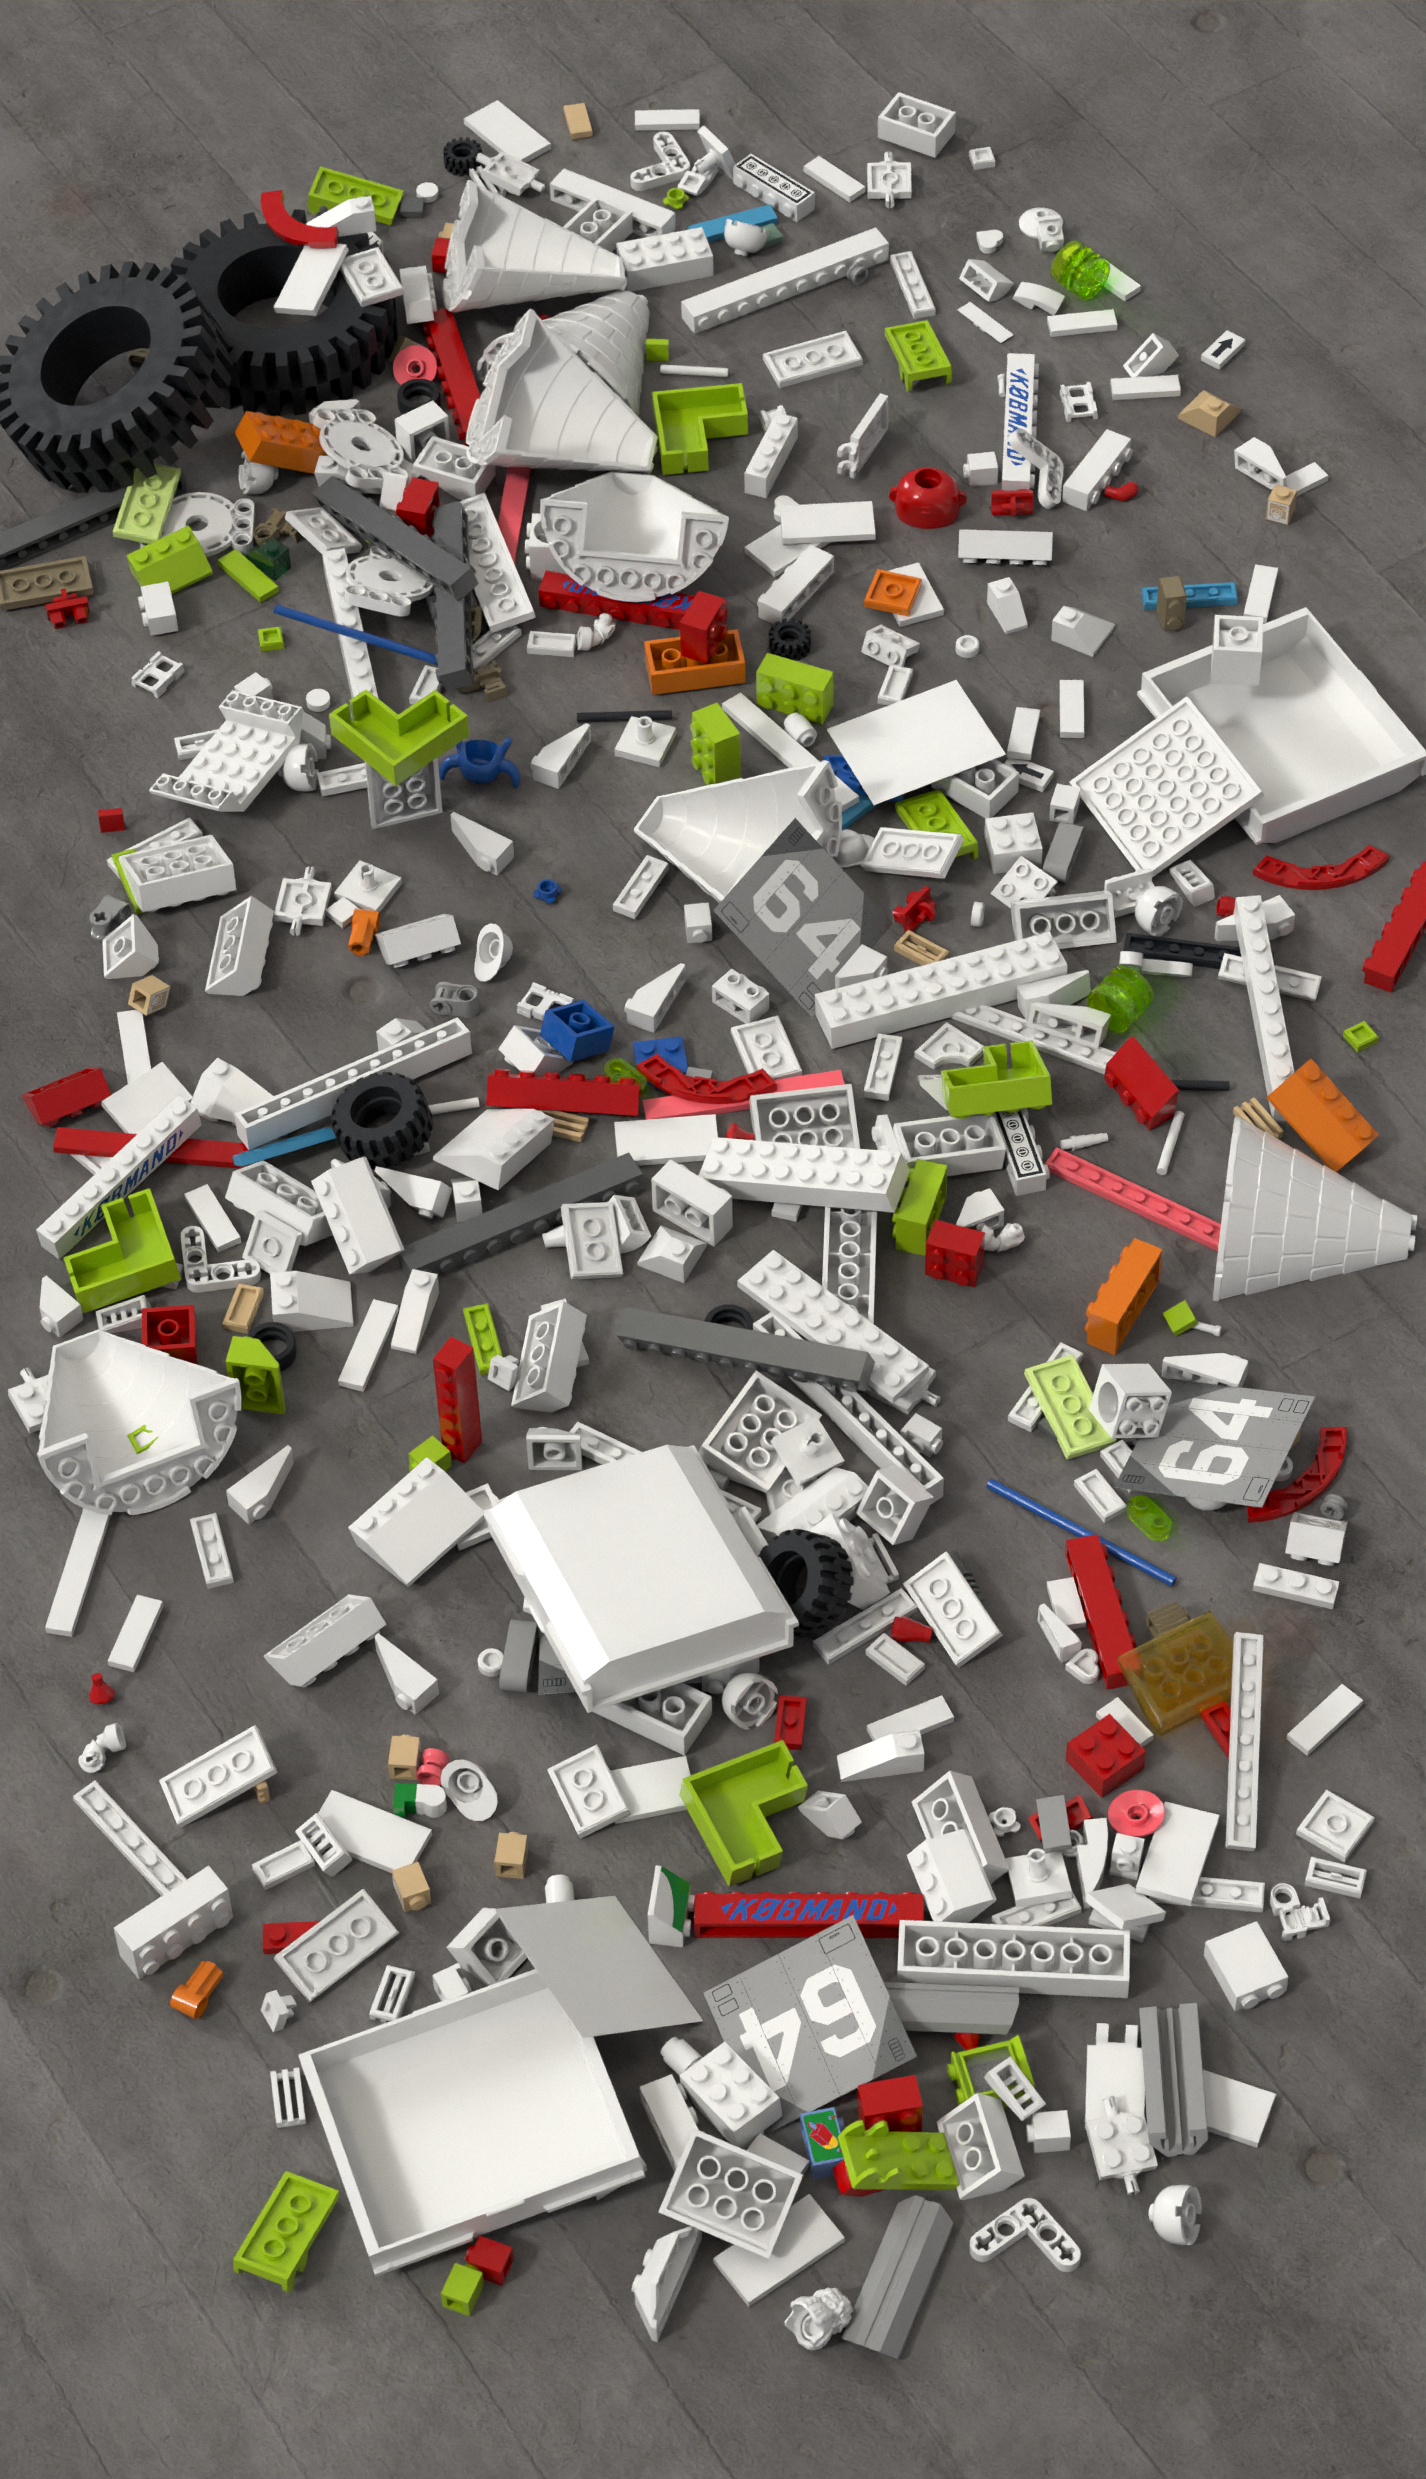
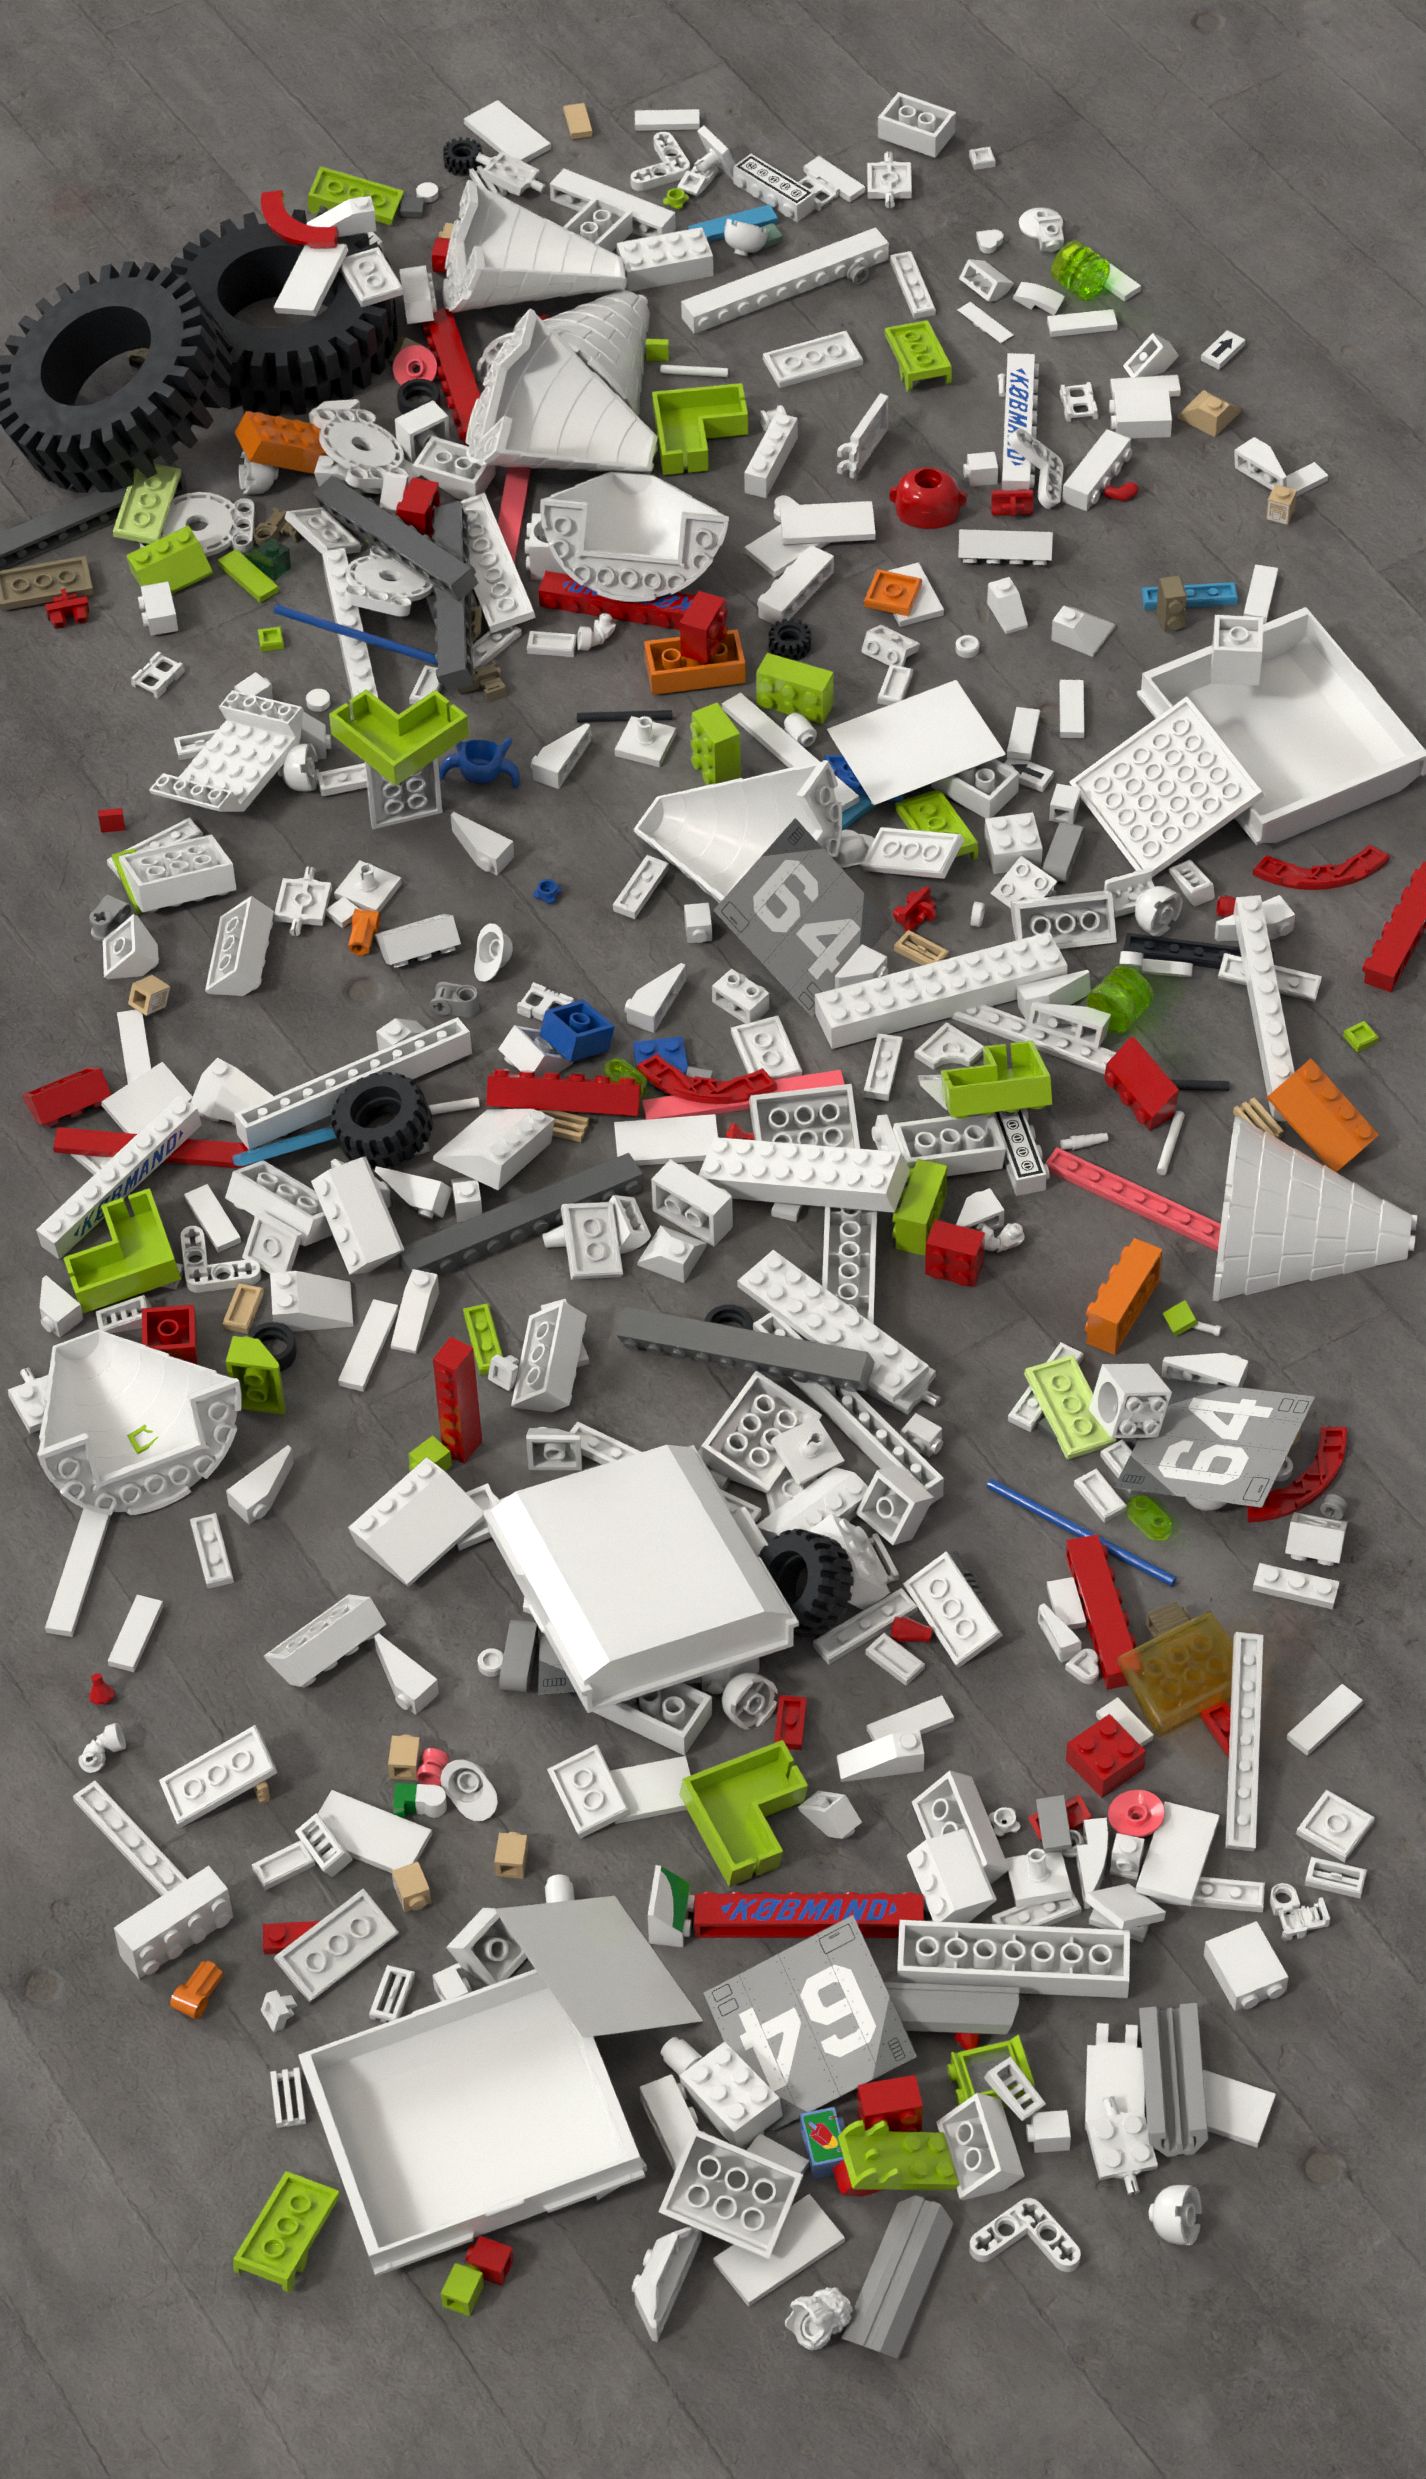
none -> white piece [798,170,839,211]
none -> white brick [1109,389,1172,438]

